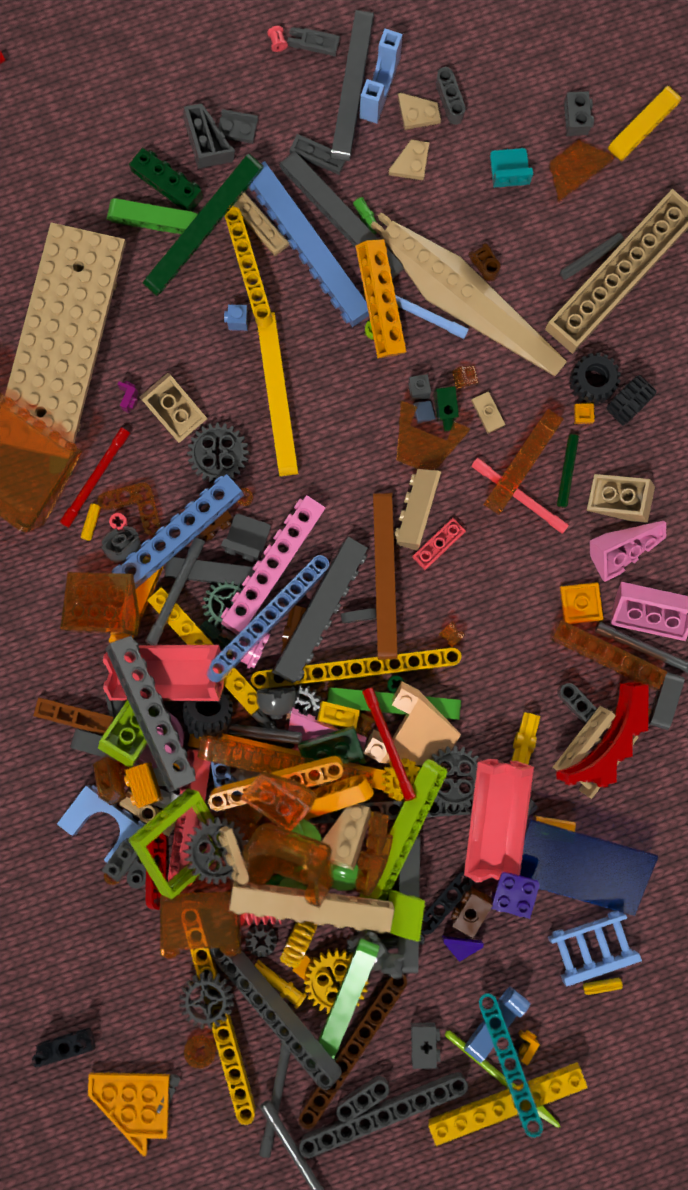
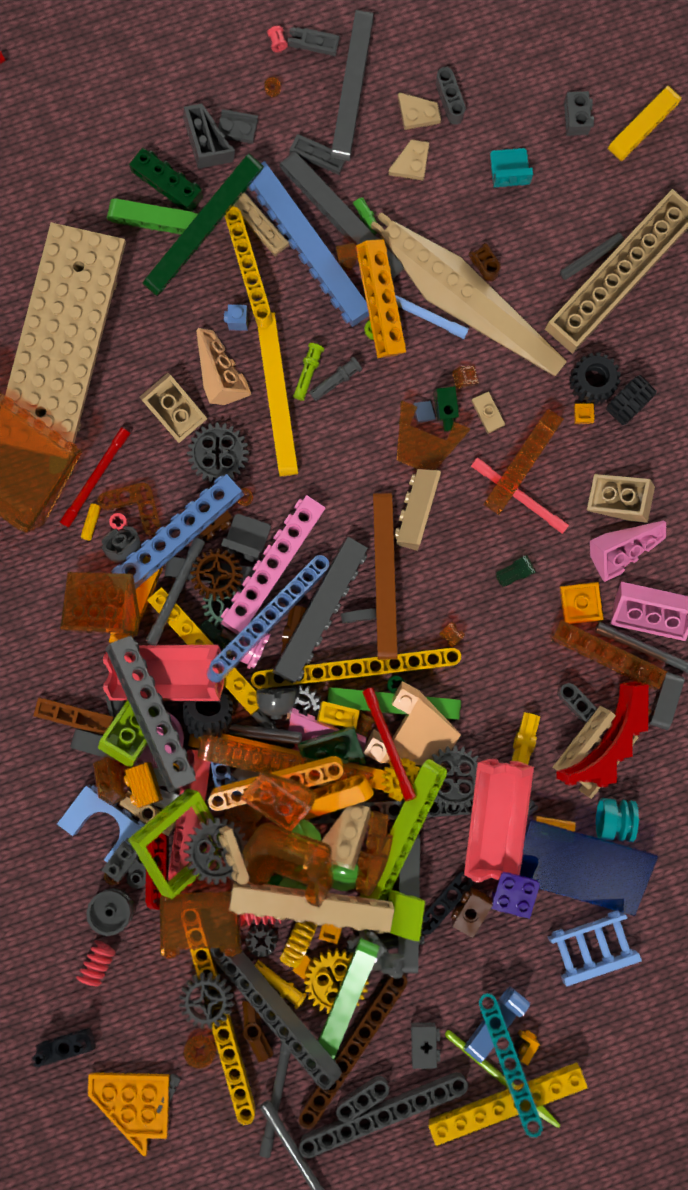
magenta bracket [117,381,139,413] -> none
light blue arch [360,29,402,123] -> none
dark grey brick [408,374,431,401] -> none
coral tile [412,518,466,570] -> none
dark purple slope [442,936,484,962] -> none
clear orange wing [549,140,615,202] -> none
dark green axle [557,434,579,508] -> none
yellow axle [583,978,623,995] -> none
none -> coral piece [76,940,116,986]
none -> dark grey wheel [86,888,135,936]
none -> reddish brown gear [190,549,243,601]
none -> light nougat wedge [196,328,251,405]
none -> reddish brown piece [242,999,274,1062]
none -> clear orange bush [264,77,281,97]
none -> lime pin [293,343,325,401]
none -> dark grey pin [309,357,362,402]
none -> light orange tile [318,924,342,944]
none -> clear orange piece [336,242,358,271]
none -> clear green piece [495,555,536,588]
none -> teal wheel [596,798,639,842]

